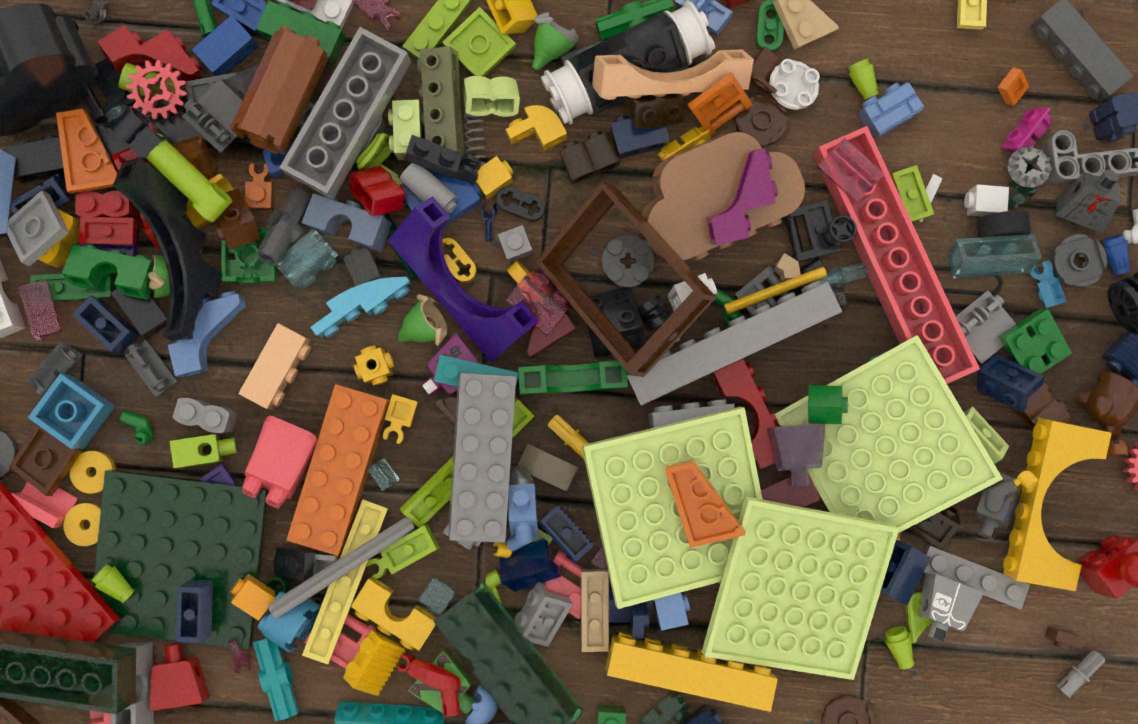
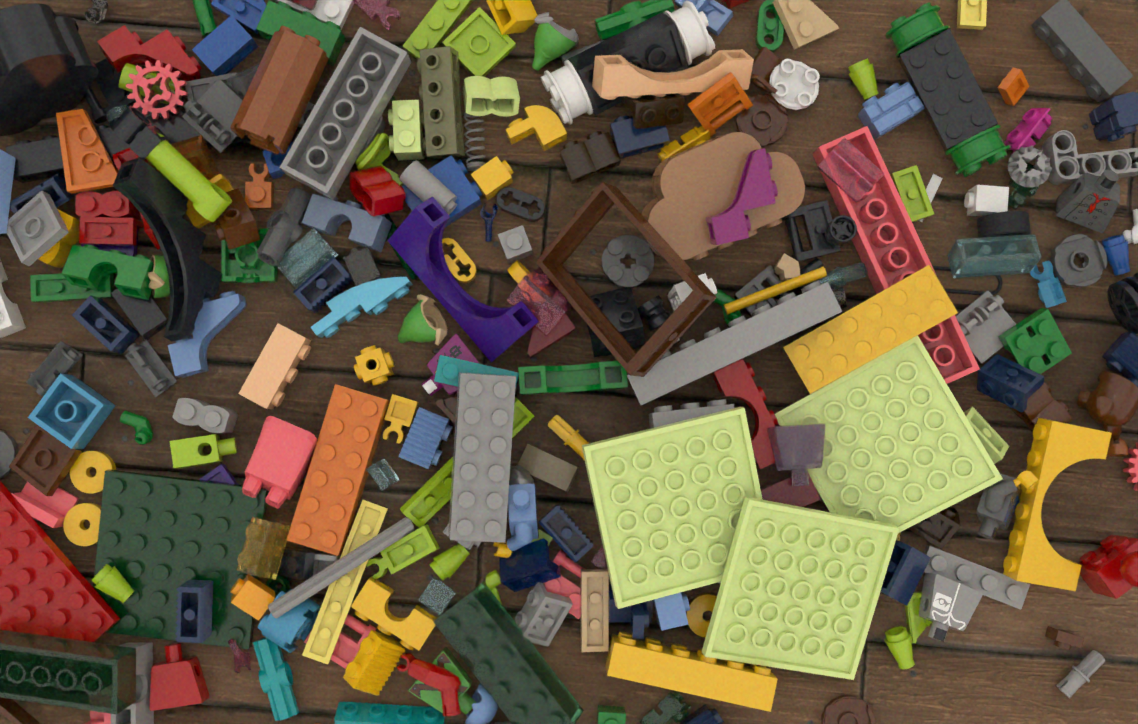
clear pink panel [18,280,62,342] -> none
black hinge [404,135,481,183] -> none
orange wing [665,459,746,548] -> none
green brick [808,385,848,424] -> none
none -> clear yellow brick [237,517,291,580]
none -> dark blue brick [293,256,354,313]
none -> medium blue brick [399,407,453,469]
none -> lime cone [429,543,470,581]
none -> yellow piece [686,593,717,638]
none -> yellow brick [783,265,958,394]
none -> black brick [885,2,1011,177]

